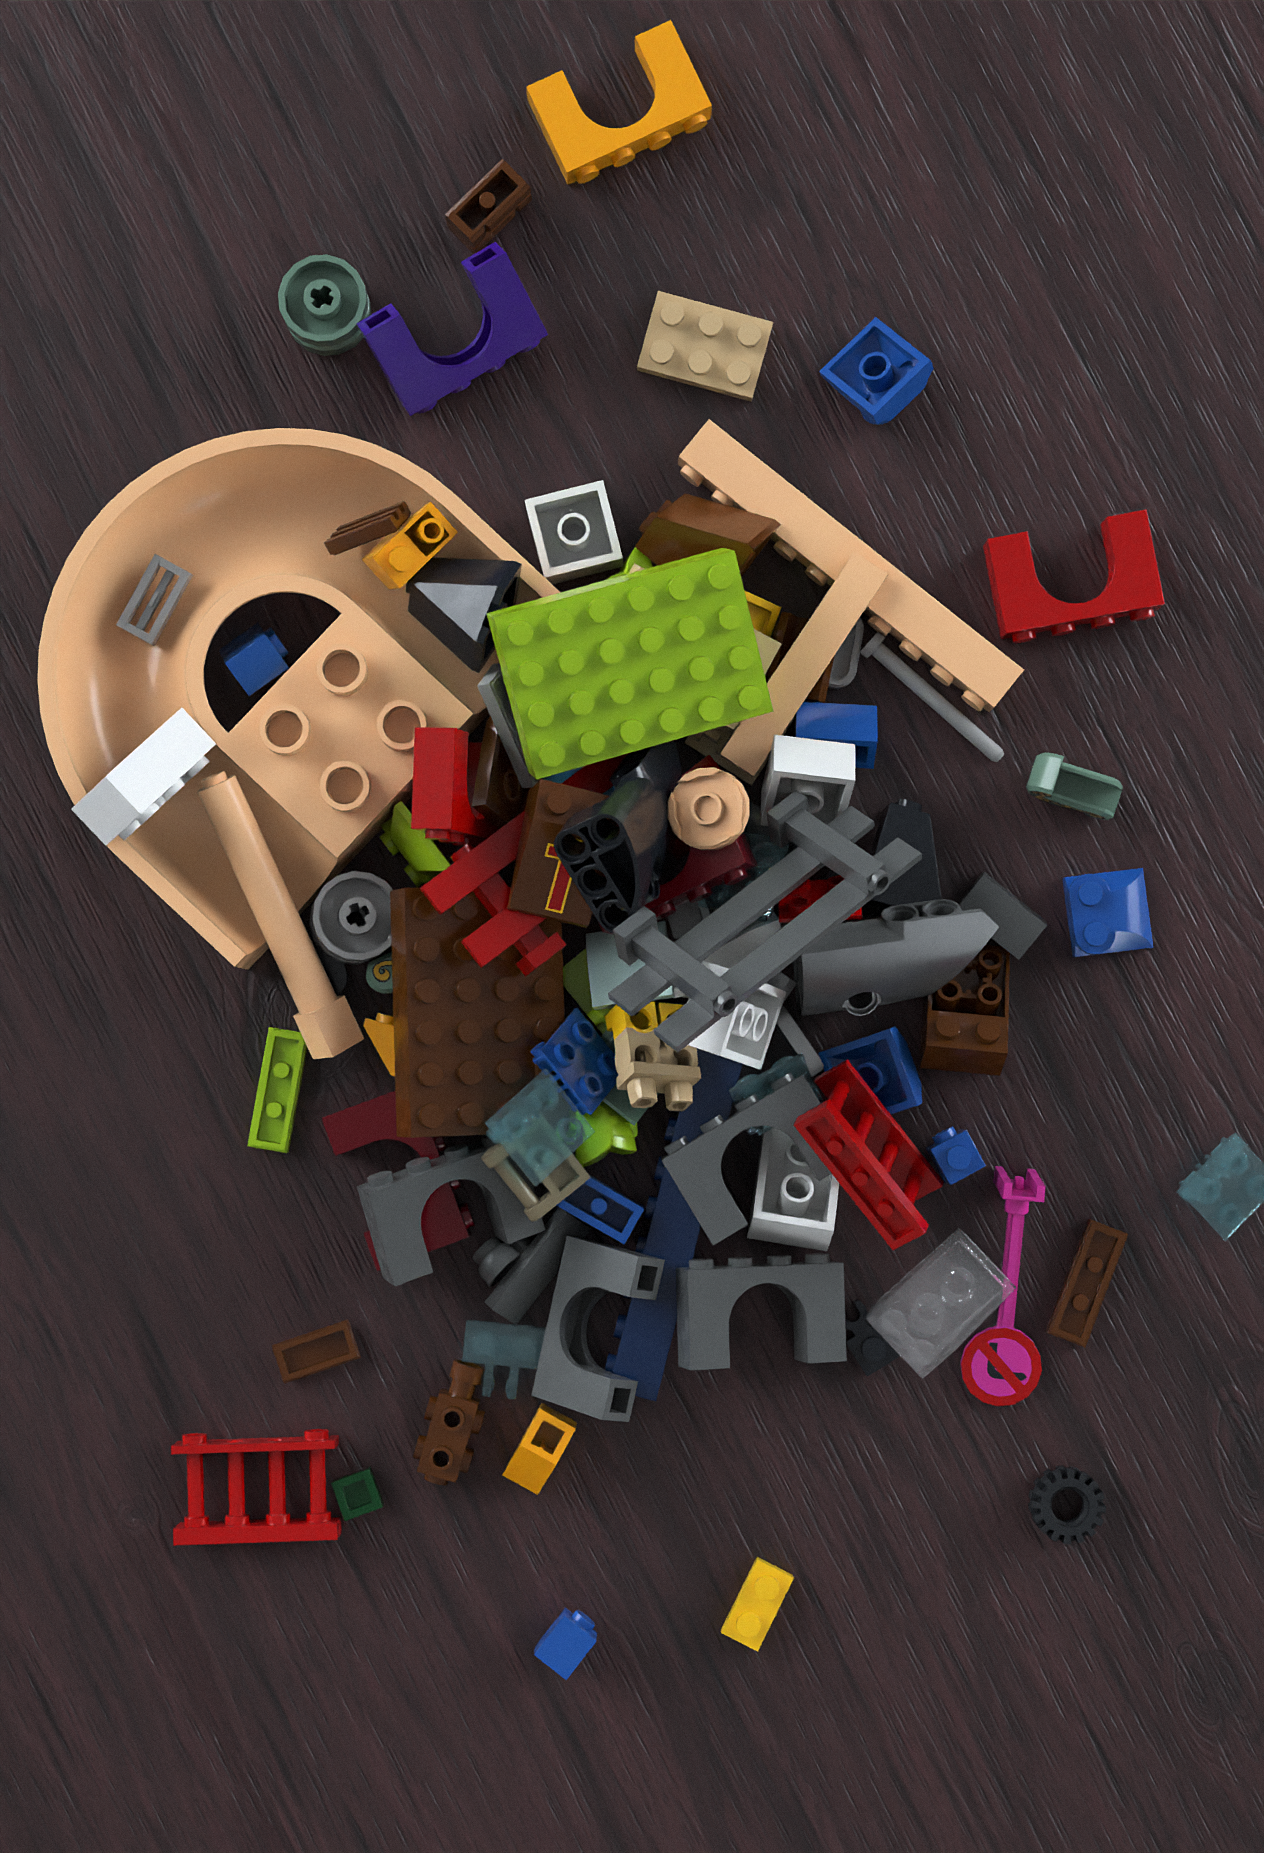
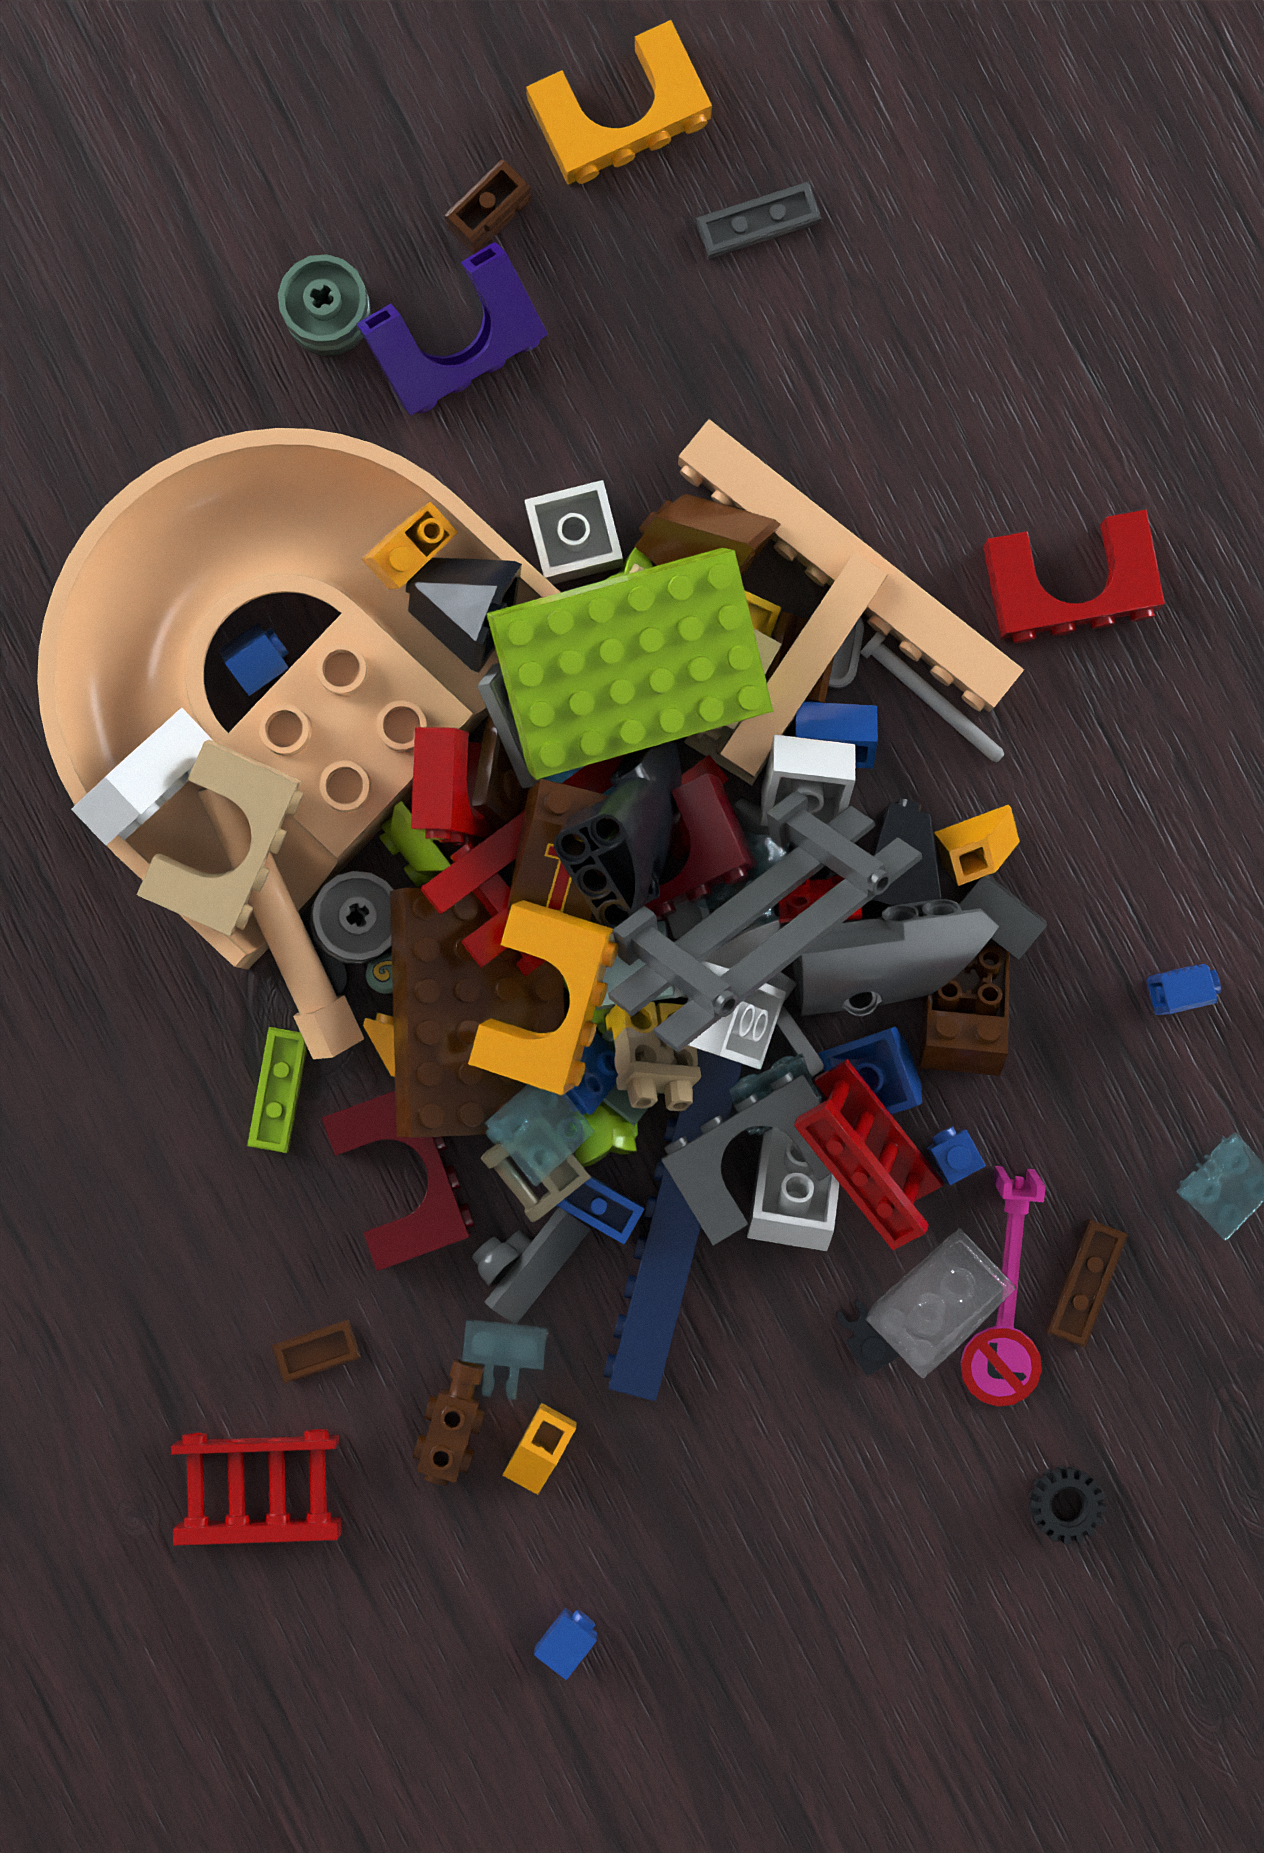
light grey tile [116,554,193,646] -> none
reddish brown tile [324,501,411,555] -> none
dark green tile [331,1466,384,1521] -> none
dark grey arch [357,1134,545,1286] -> none
dark grey arch [531,1236,665,1422] -> none
tan plate [637,291,773,402] -> none
light nougat tile [668,767,750,850] -> none
dark grey arch [676,1253,847,1371] -> none
yellow plate [721,1557,794,1651] -> none
blue slope [819,317,934,425] -> none
sand green animal [1026,752,1123,820] -> none
blue slope [1062,868,1153,958] -> none
none -> tan arch [137,739,304,936]
none -> light orange arch [468,900,619,1096]
none -> dark grey tile [696,181,822,259]
none -> light orange slope [934,805,1020,886]
none -> blue brick [1146,964,1221,1015]

